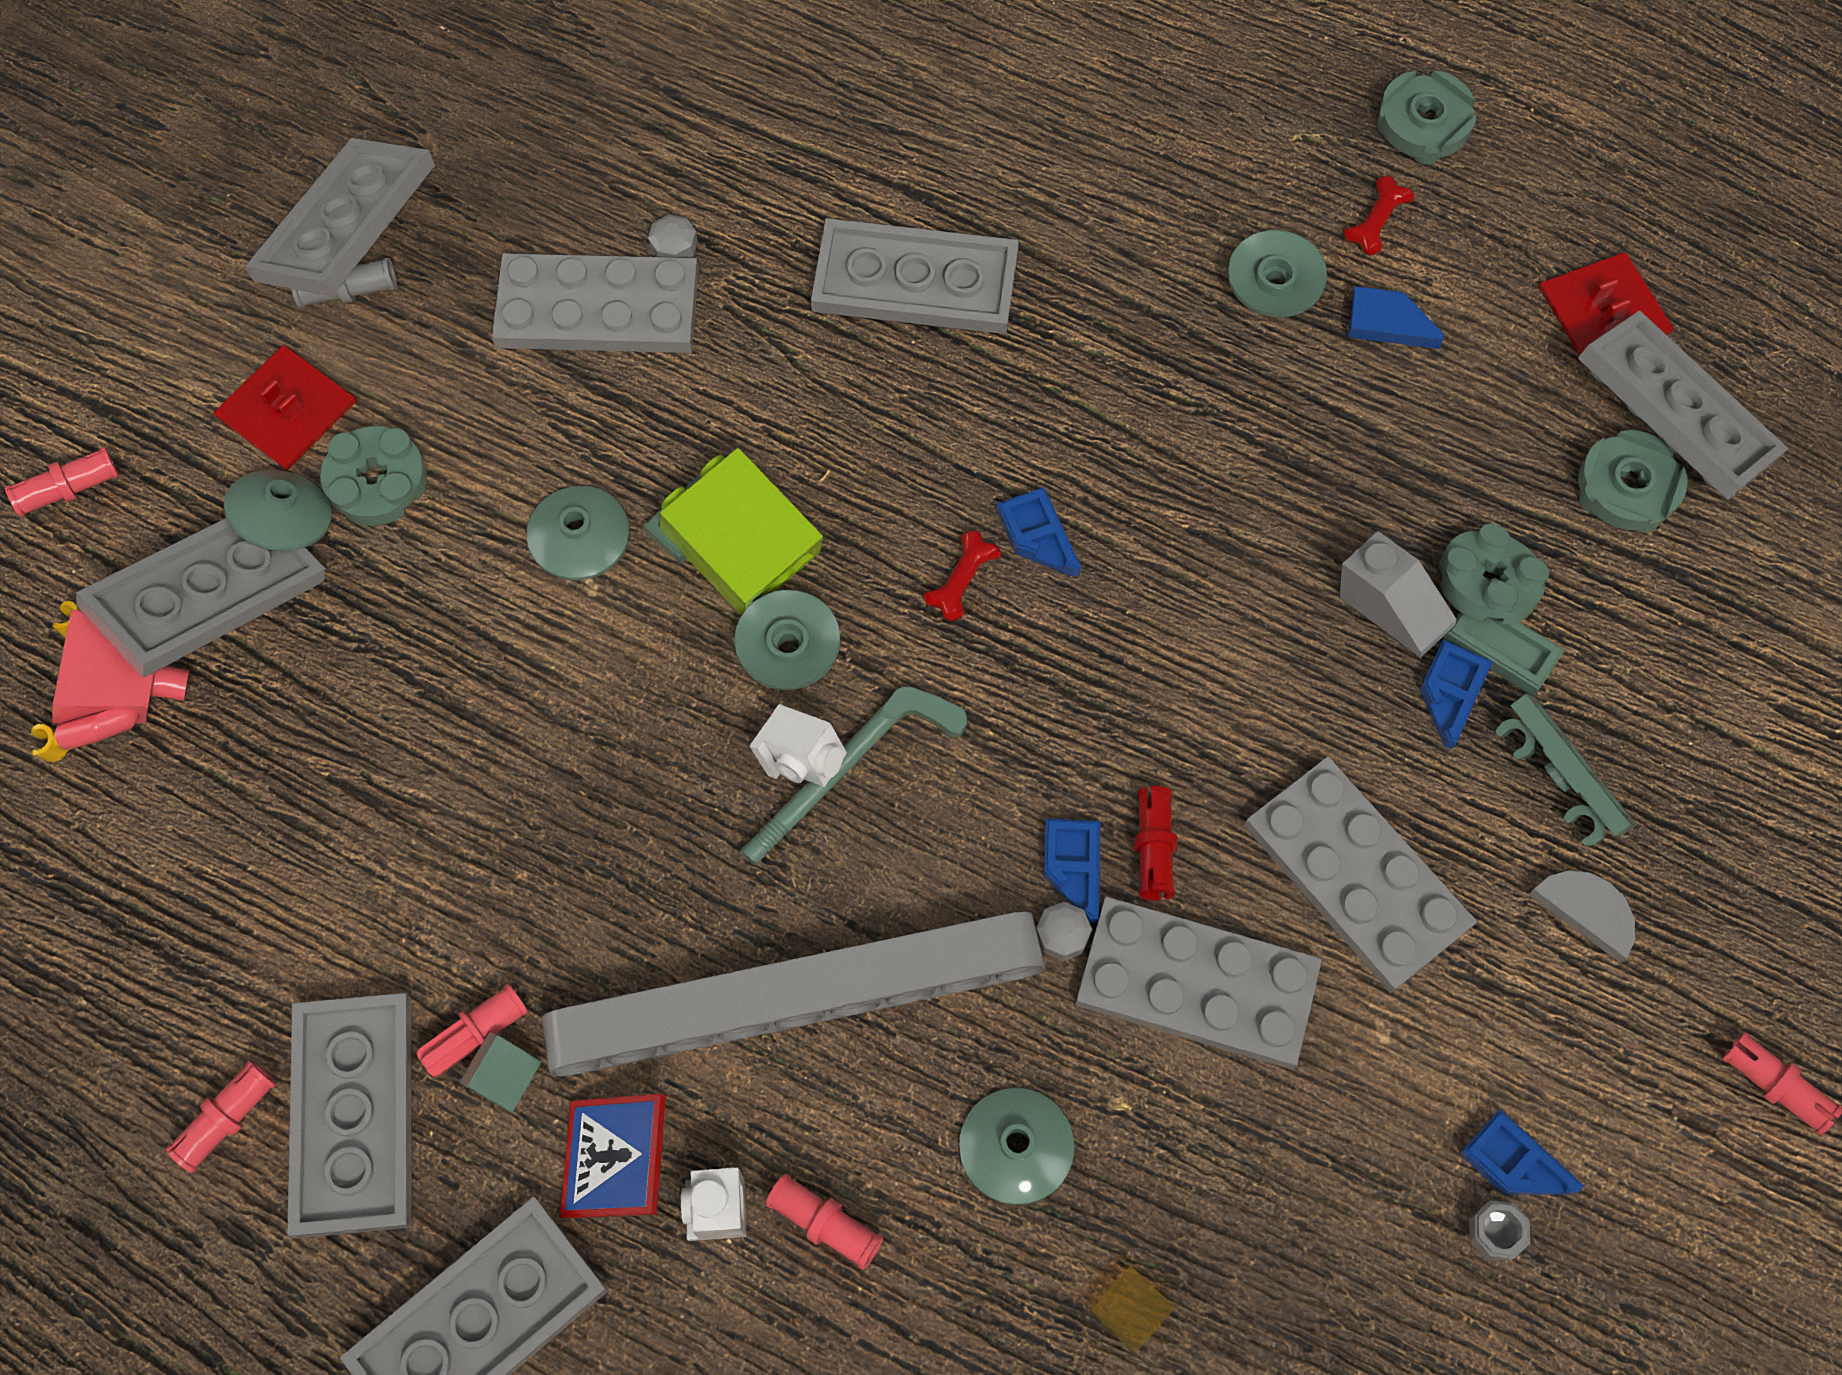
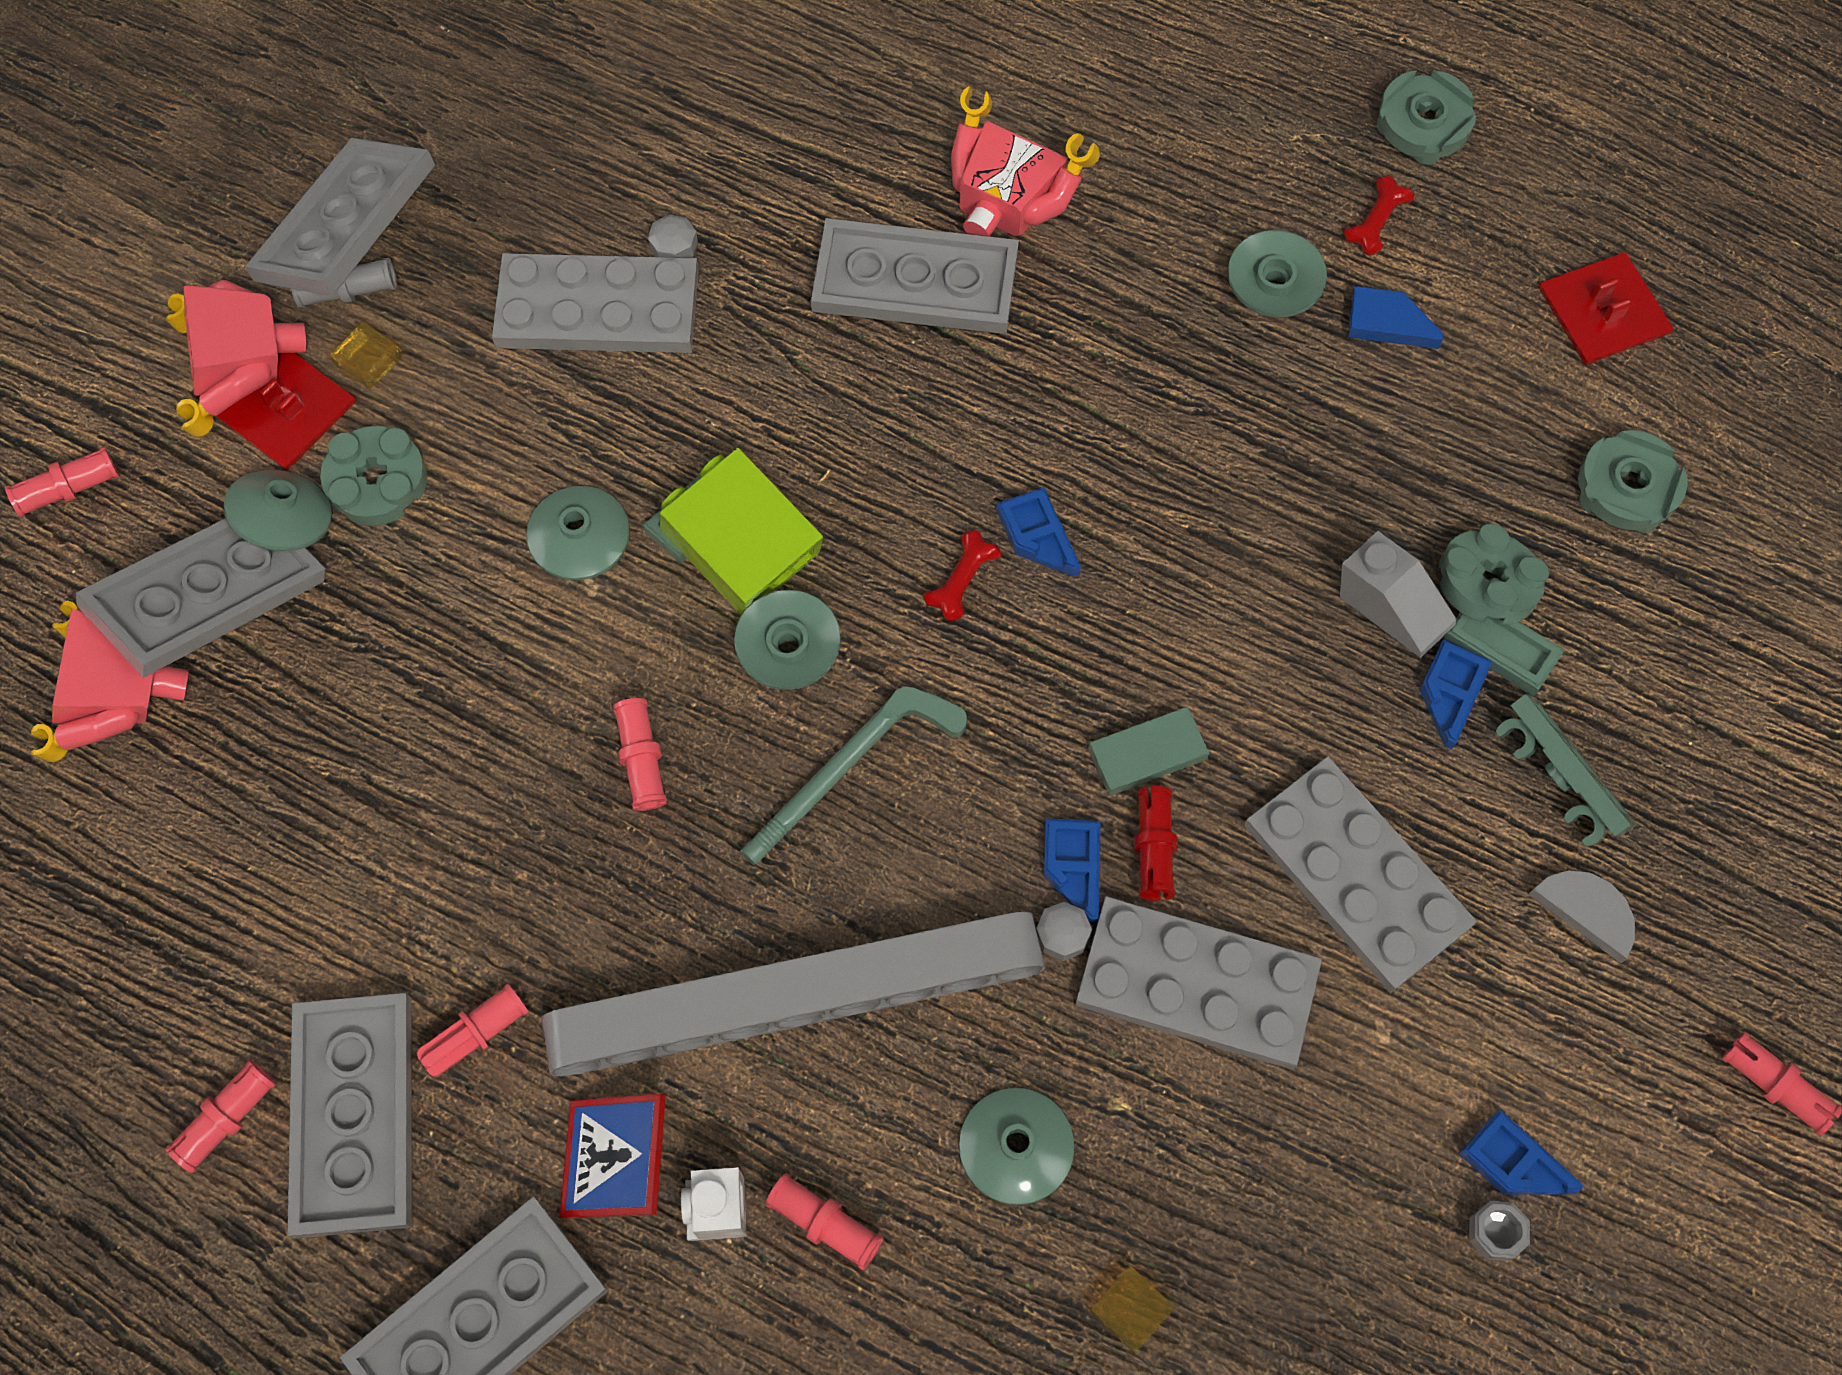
sand green tile [459,1032,541,1113] -> none
white brick [750,704,847,787] -> none
light grey plate [1578,310,1789,500] -> none
none -> coral torso [166,280,306,437]
none -> clear yellow tile [329,321,403,390]
none -> coral pin [613,698,667,811]
none -> coral torso [951,86,1100,237]
none -> sand green tile [1088,707,1210,796]

